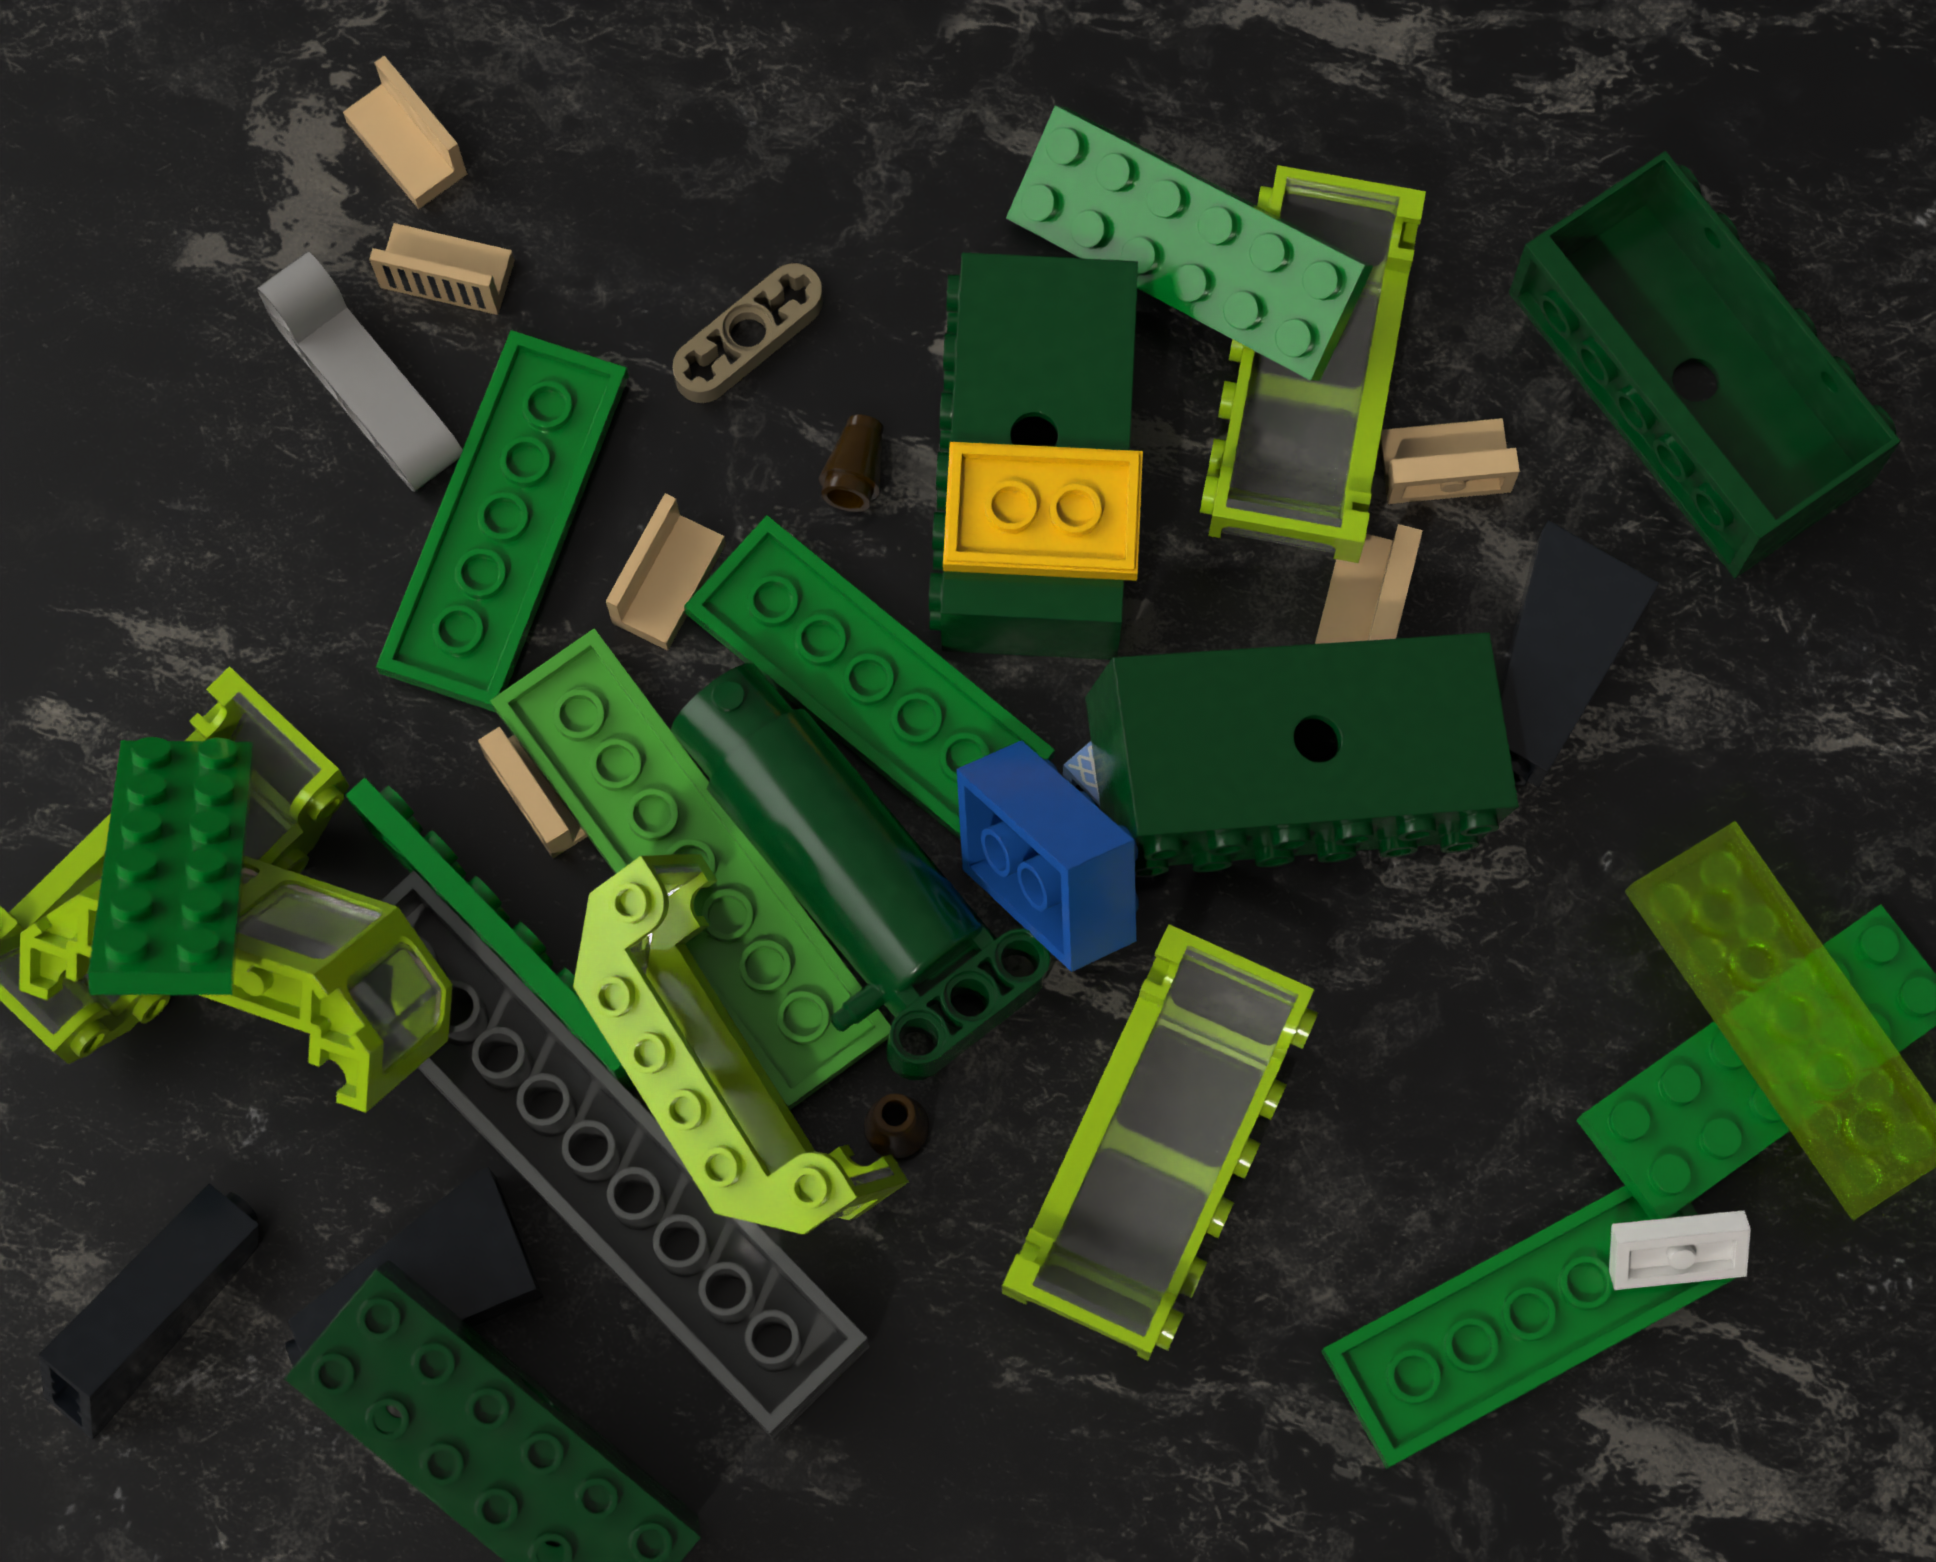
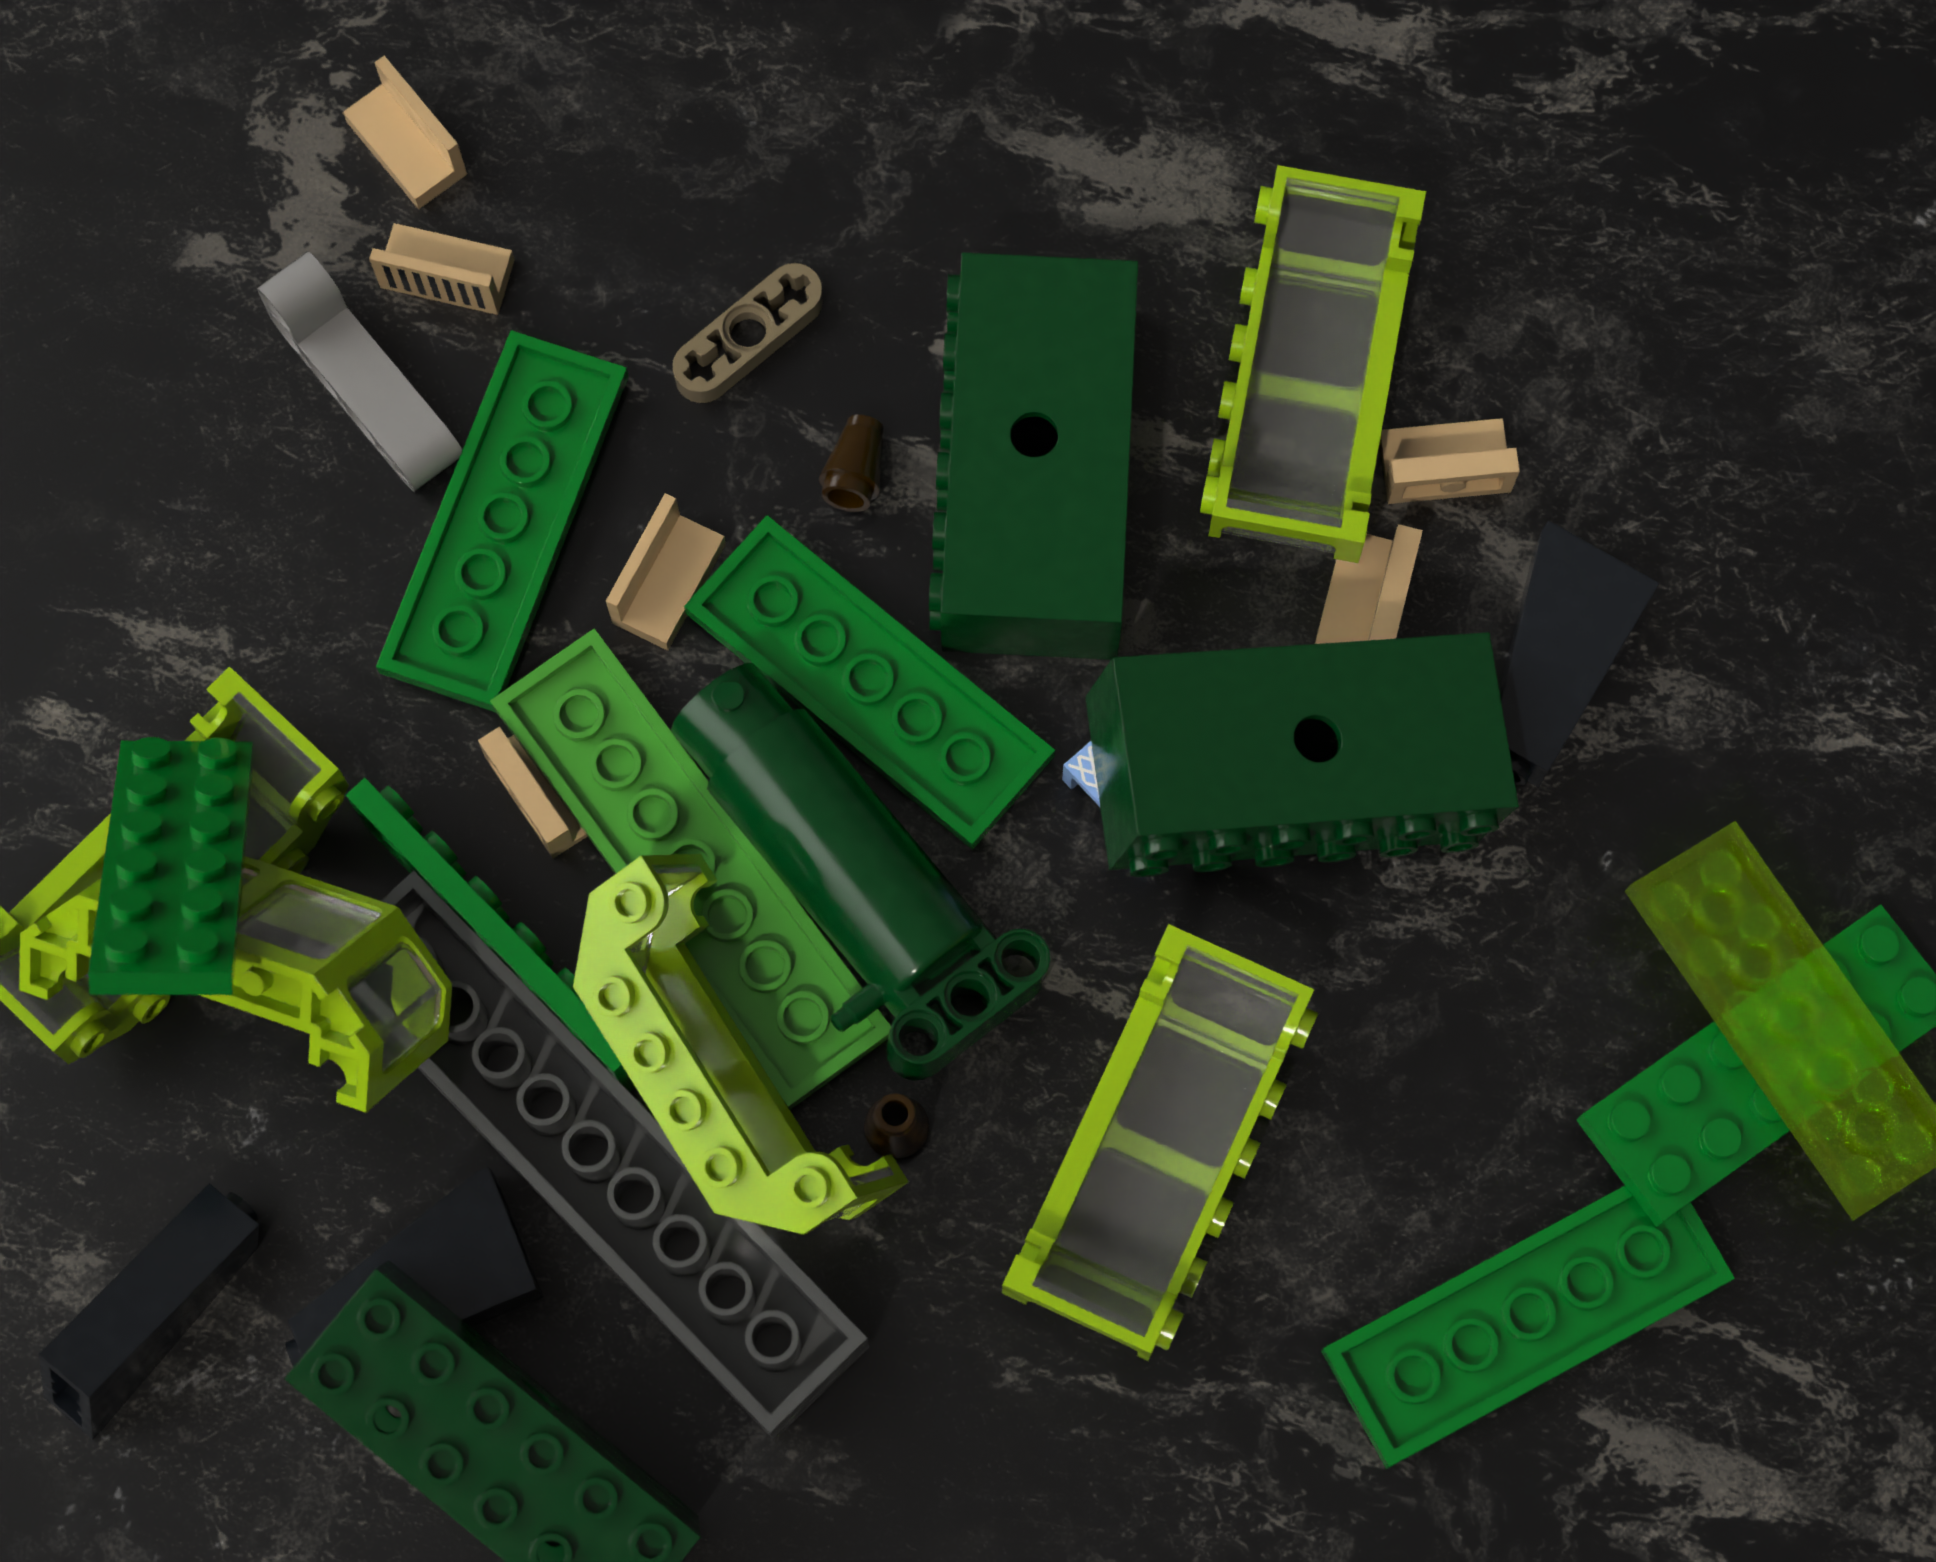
yellow tile [943,442,1143,581] -> none
blue brick [957,740,1139,972] -> none
green plate [1006,105,1374,381] -> none
dark green piece [1509,151,1901,578] -> none
white plate [1609,1210,1751,1290] -> none

